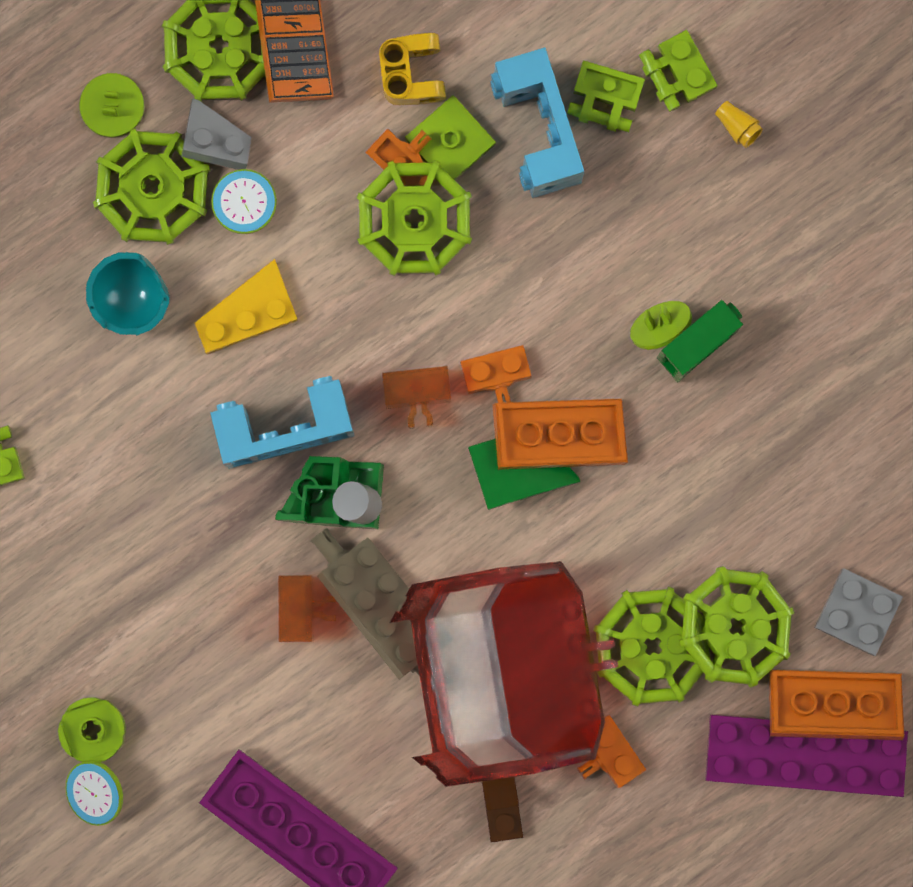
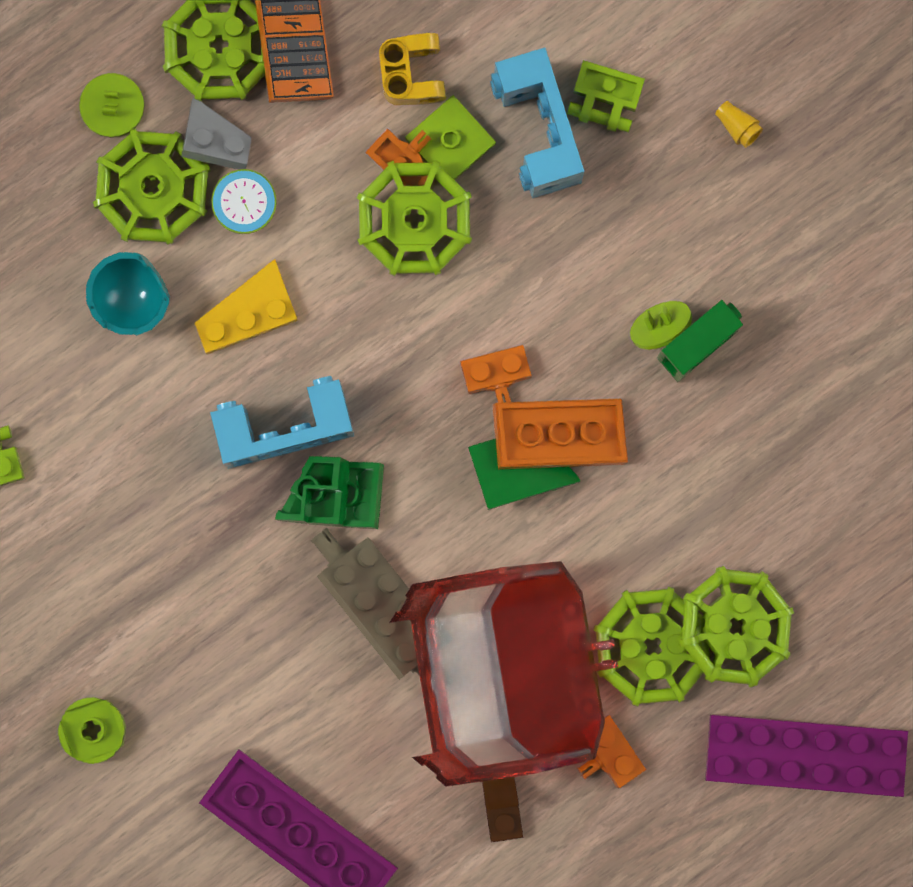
piece [66,760,123,826] -> none
clear orange brick [278,575,337,643] -> none
light grey piece [332,481,382,525] -> none
clear orange brick [382,366,451,429] -> none
lime plate [639,30,718,112] -> none
orange tile [769,670,904,740] -> none
light grey plate [814,568,903,656] -> none

